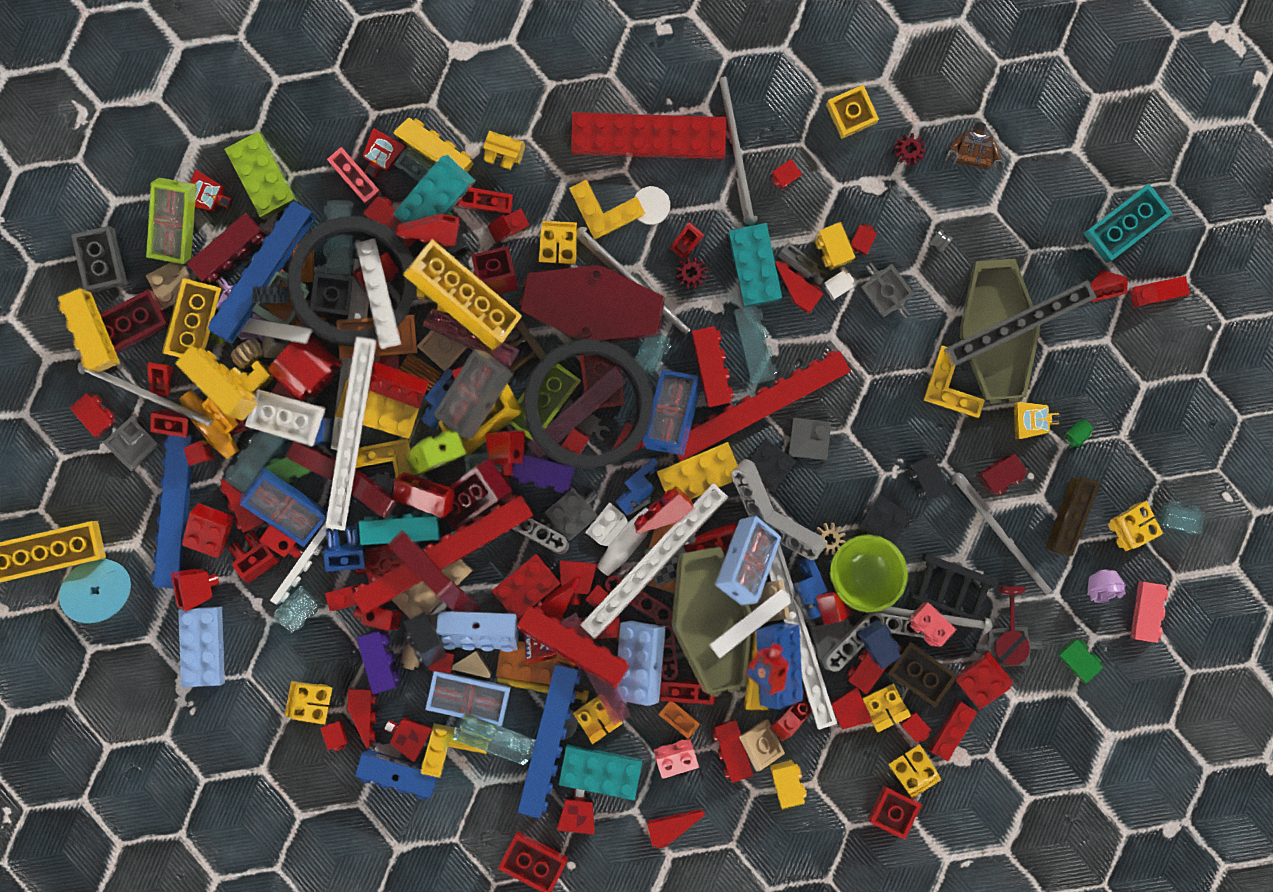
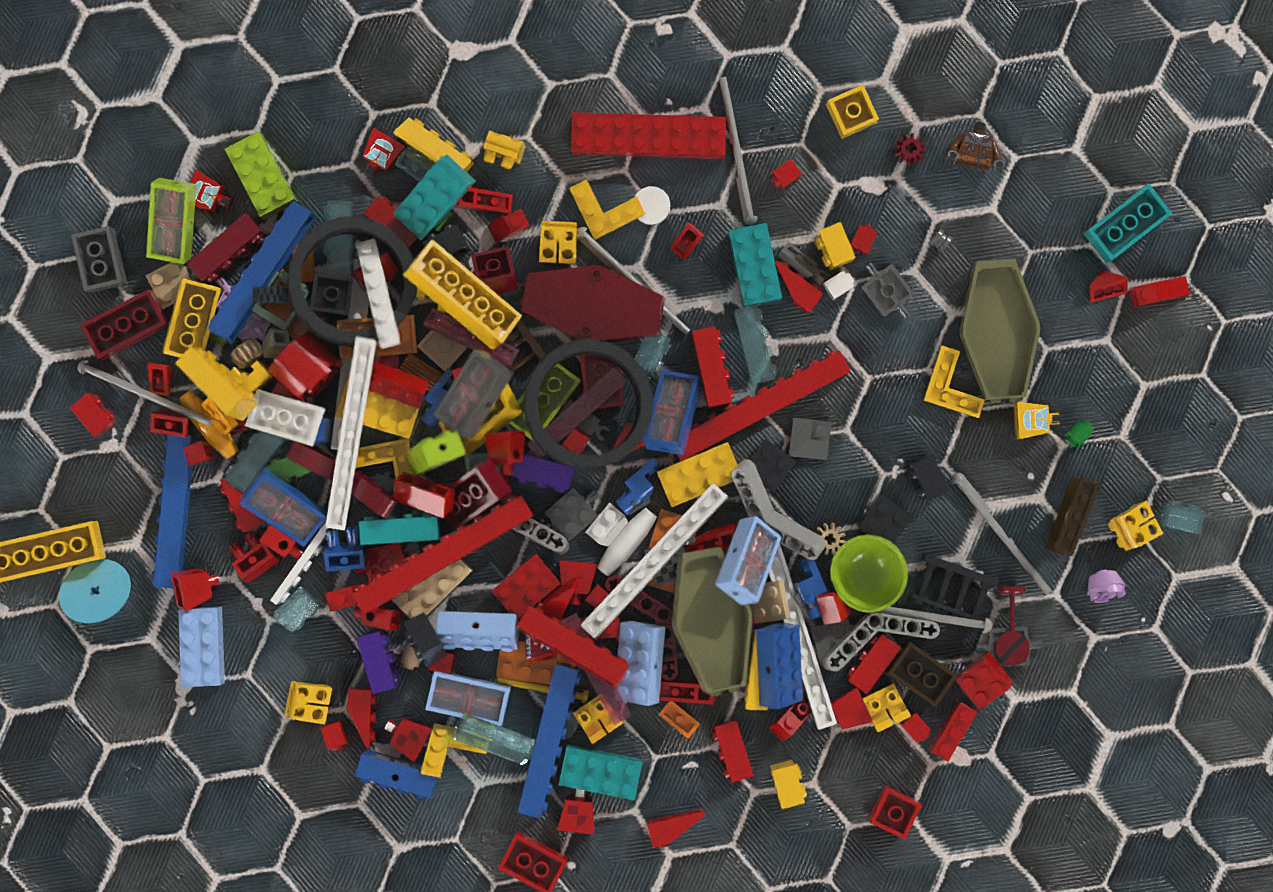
yellow brick [58,288,120,372] -> none
dark grey plate [103,416,159,472] -> none
red brick [182,503,234,559] -> none
white sticker [241,318,311,343] -> none
coral brick [327,147,382,206] -> none
dark red beam [388,530,480,613] -> none
red slope [396,214,459,246] -> none
tan slope [452,650,492,678] -> none
slope [634,486,694,533] -> none
coral brick [654,739,699,779] -> none
dark red gear [675,257,707,289] -> none
white sticker [710,589,791,658] -> none
tan plate [739,719,785,772] -> none
red torso [745,644,789,695] -> none
dark blue brick [858,620,901,669] -> none
yellow hips [889,744,941,799] -> none
coral brick [908,603,956,647] -> none
dark grey brick [944,280,1096,367] -> none
dark red brick [976,453,1028,495] -> none
green brick [1056,638,1103,684] -> none
coral brick [1130,581,1168,643] -> none

